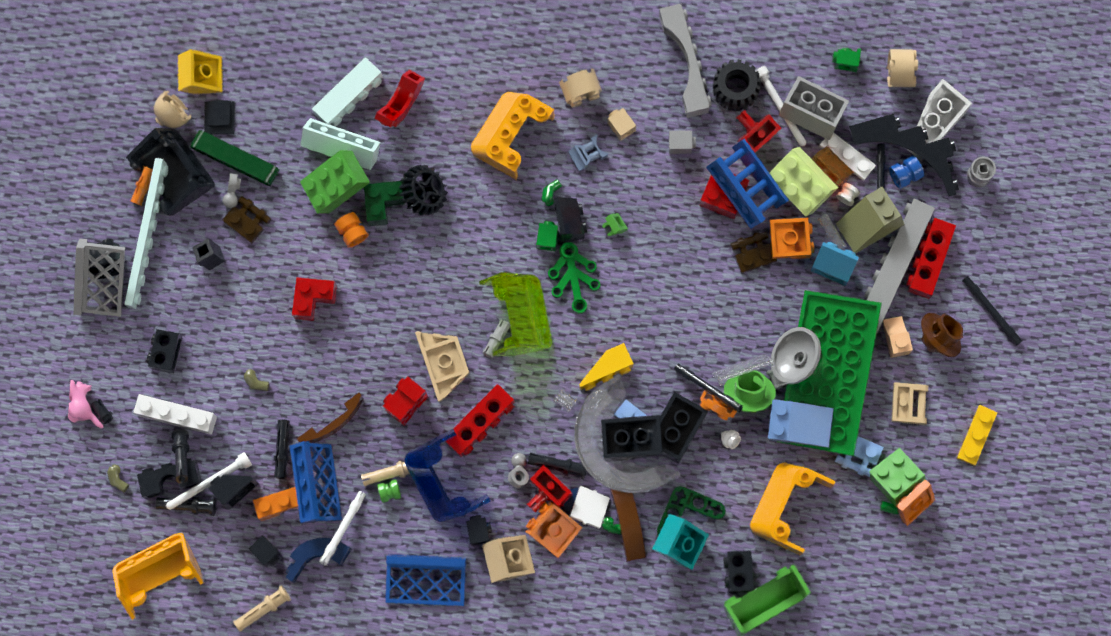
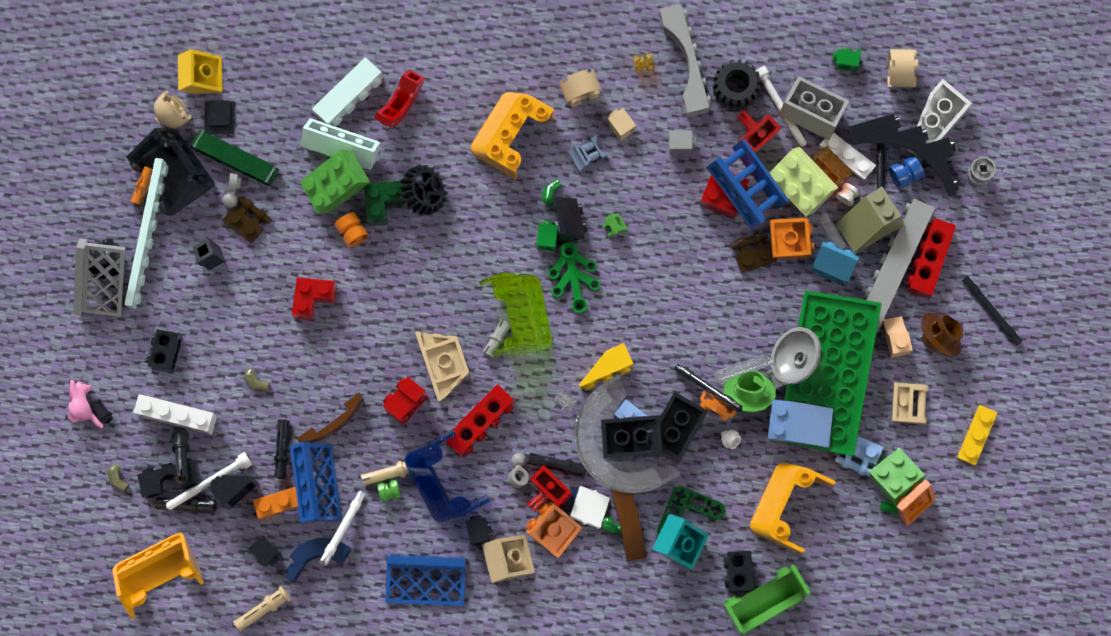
none -> clear yellow wheel [633,52,654,74]

